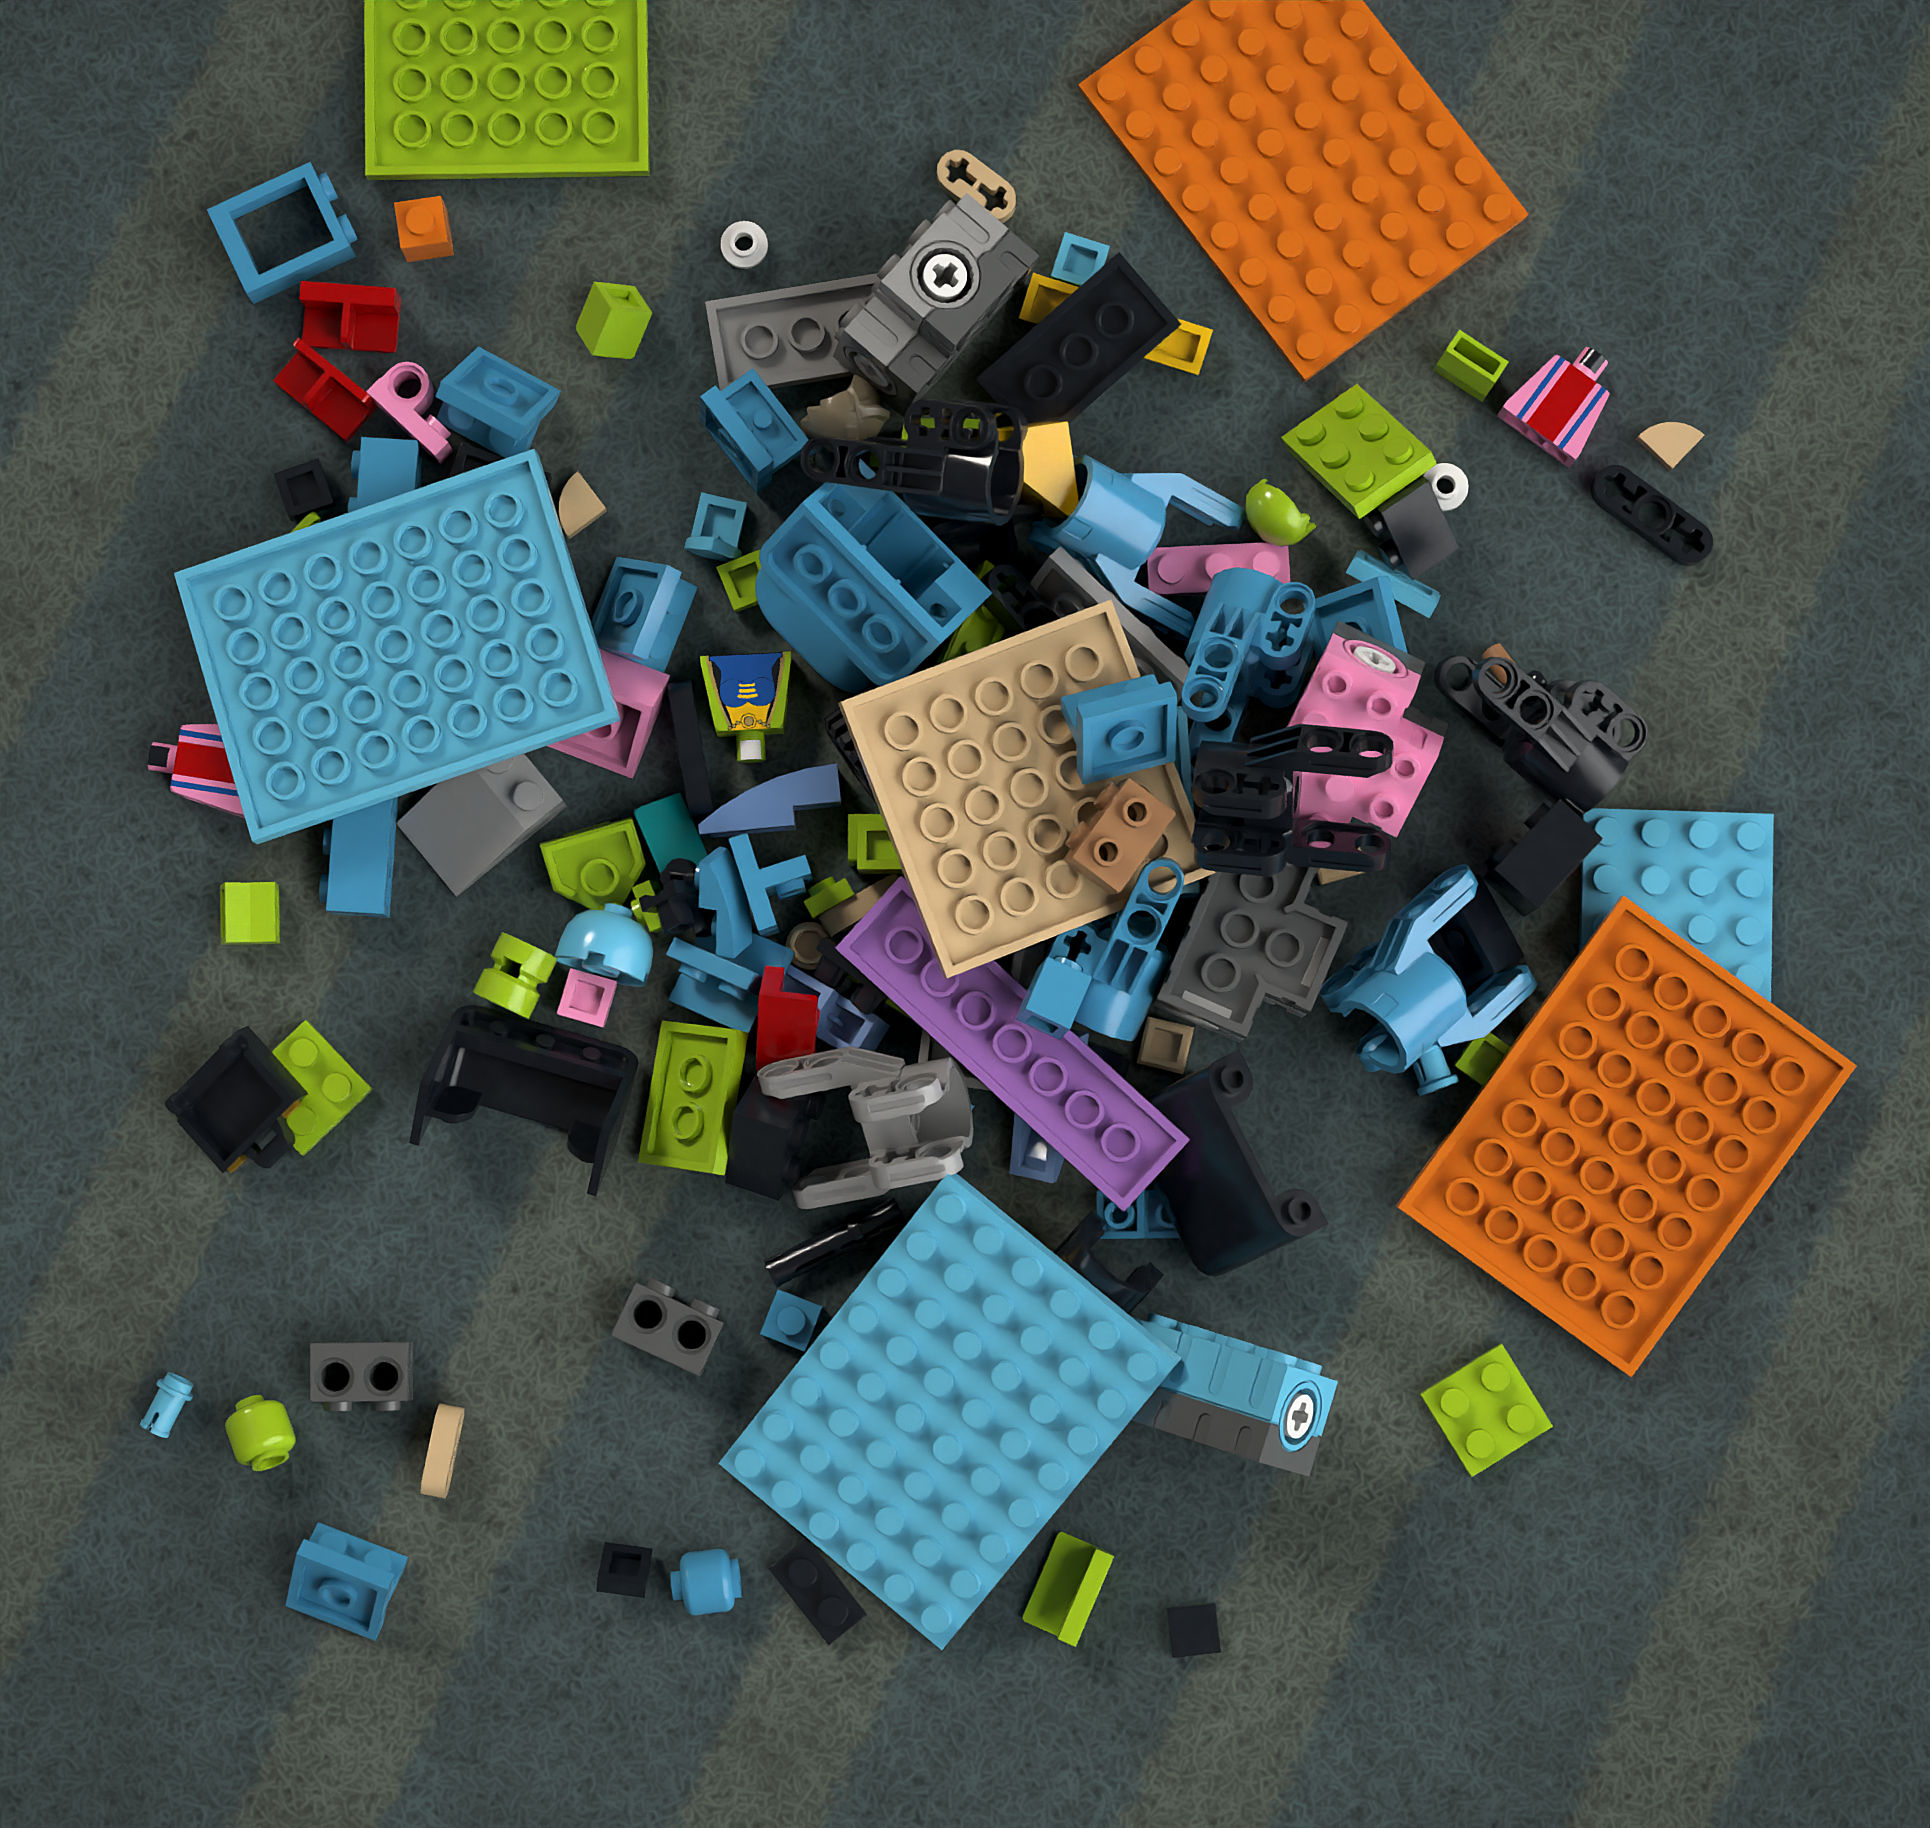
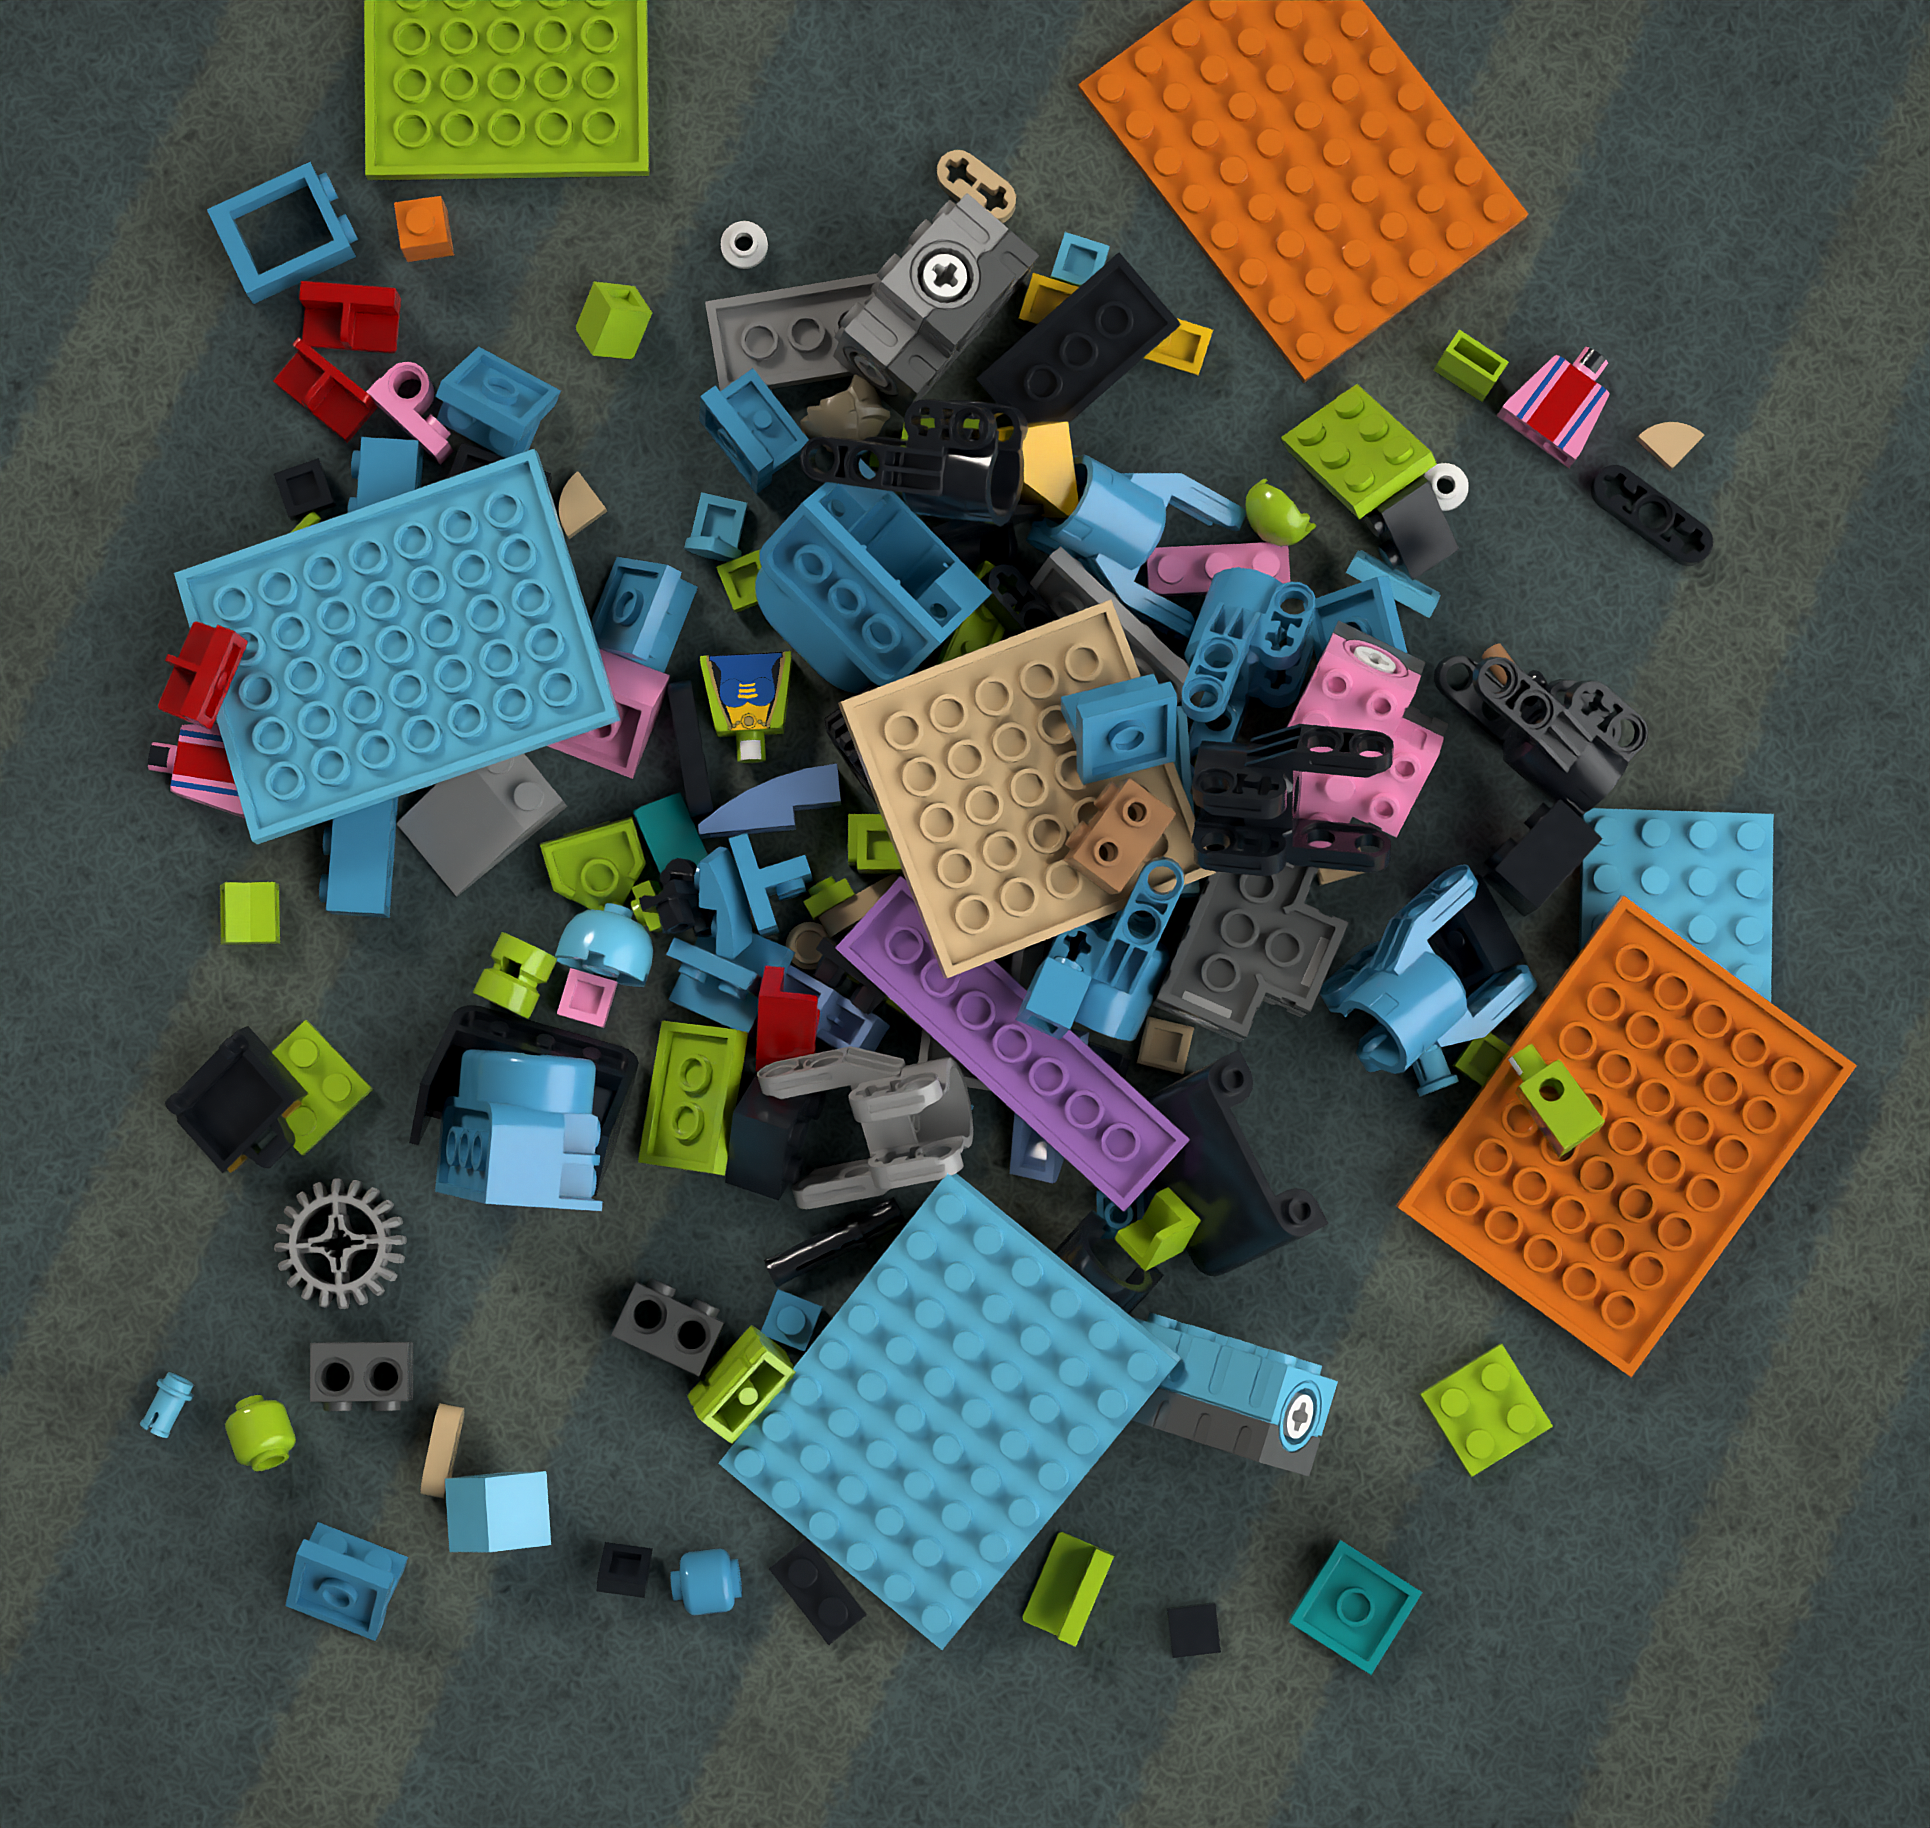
none -> red panel [158,621,248,730]
none -> light grey gear [274,1178,407,1309]
none -> dark azure brick [435,1049,603,1211]
none -> medium azure head [445,1471,551,1552]
none -> lime brick [687,1325,796,1443]
none -> lime panel [1115,1187,1201,1271]
none -> teal plate [1288,1539,1423,1675]
none -> lime torso [1508,1044,1605,1157]

